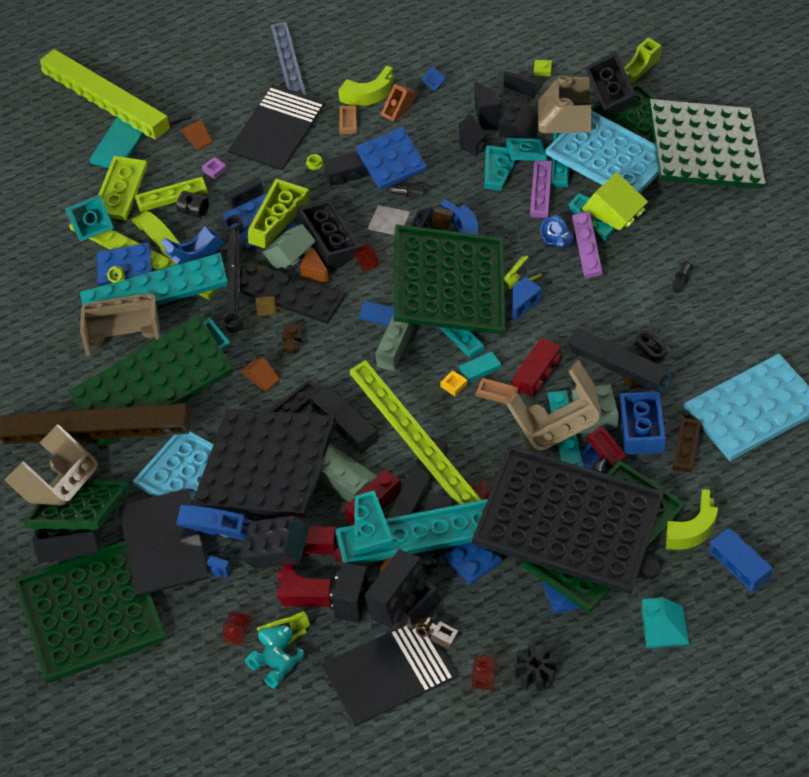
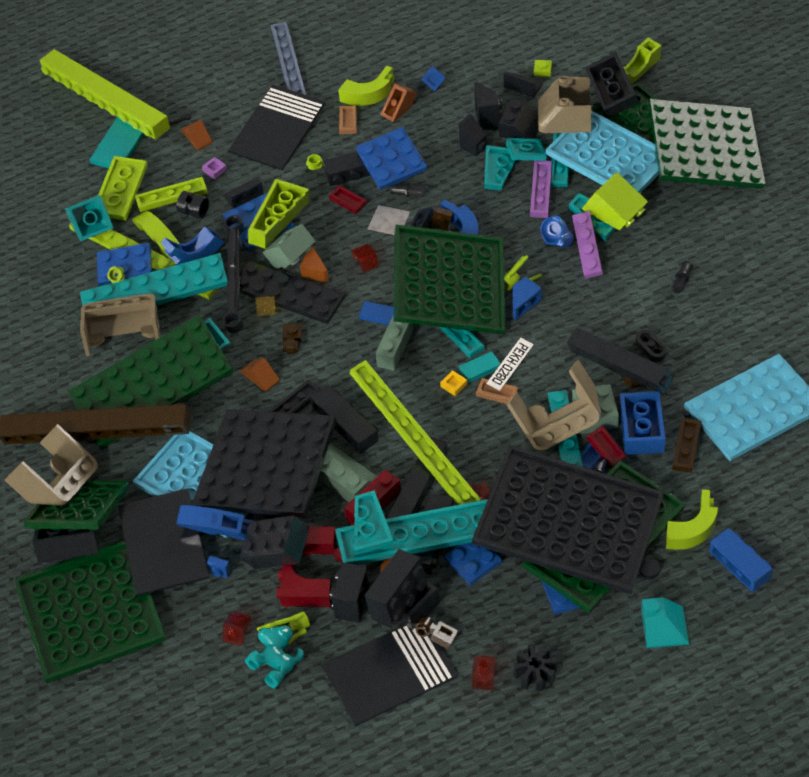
black slope [296,200,361,271] -> none
dark red brick [513,338,562,397] -> none
none -> dark red tile [329,185,367,214]
none -> white sticker [486,338,534,391]

